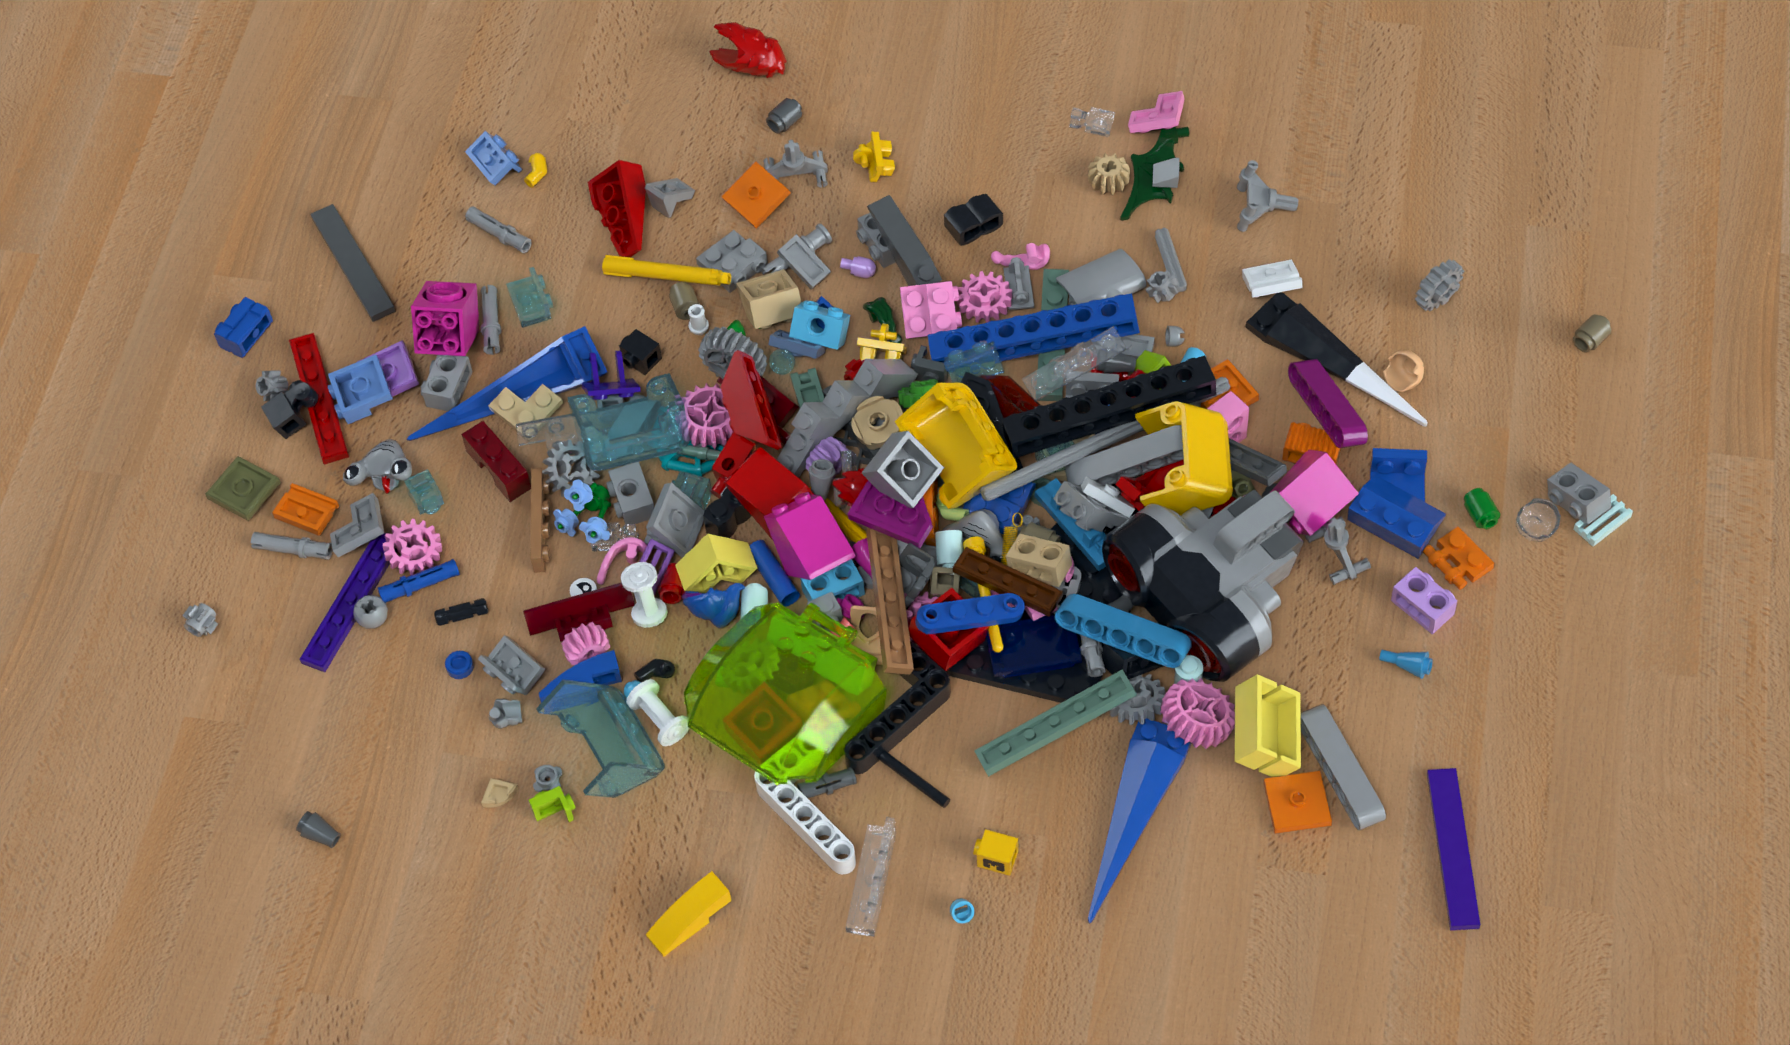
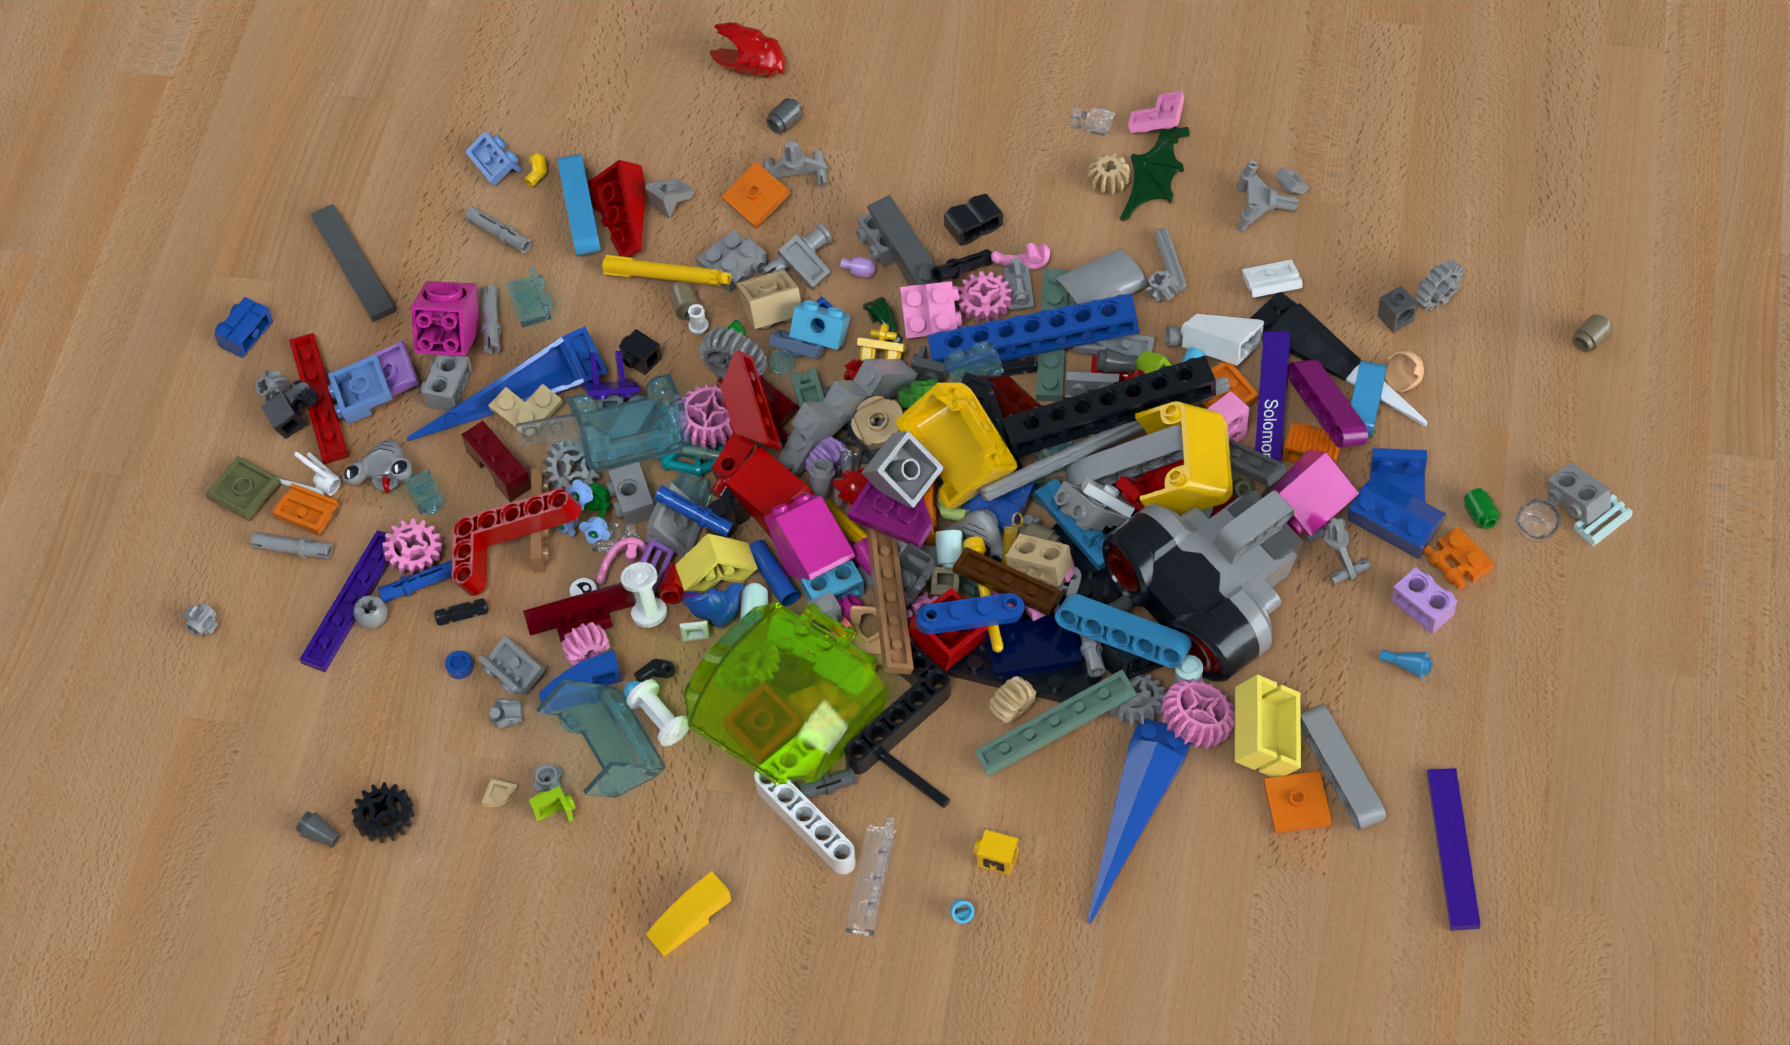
light grey plate [330,493,384,557] -> none
yellow hips [853,131,895,182] -> none
clear bracket [1022,326,1126,401] -> none
light grey slope [1152,158,1180,188] -> none
none -> white plant [279,452,341,496]
none -> black gear [351,782,415,843]
none -> red beam [452,488,582,596]
none -> dark azure beam [557,154,601,257]
none -> blue pin [654,485,733,537]
none -> white slope [680,621,710,641]
none -> black pin [931,249,993,283]
none -> black axle [986,357,1037,378]
none -> tan gear [989,676,1036,724]
none -> white slope [1181,314,1264,366]
none -> dark purple tile [1255,332,1291,463]
none -> light grey plate [1276,167,1310,195]
none -> dark azure beam [1351,360,1387,438]
none -> dark grey brick [1377,286,1417,333]

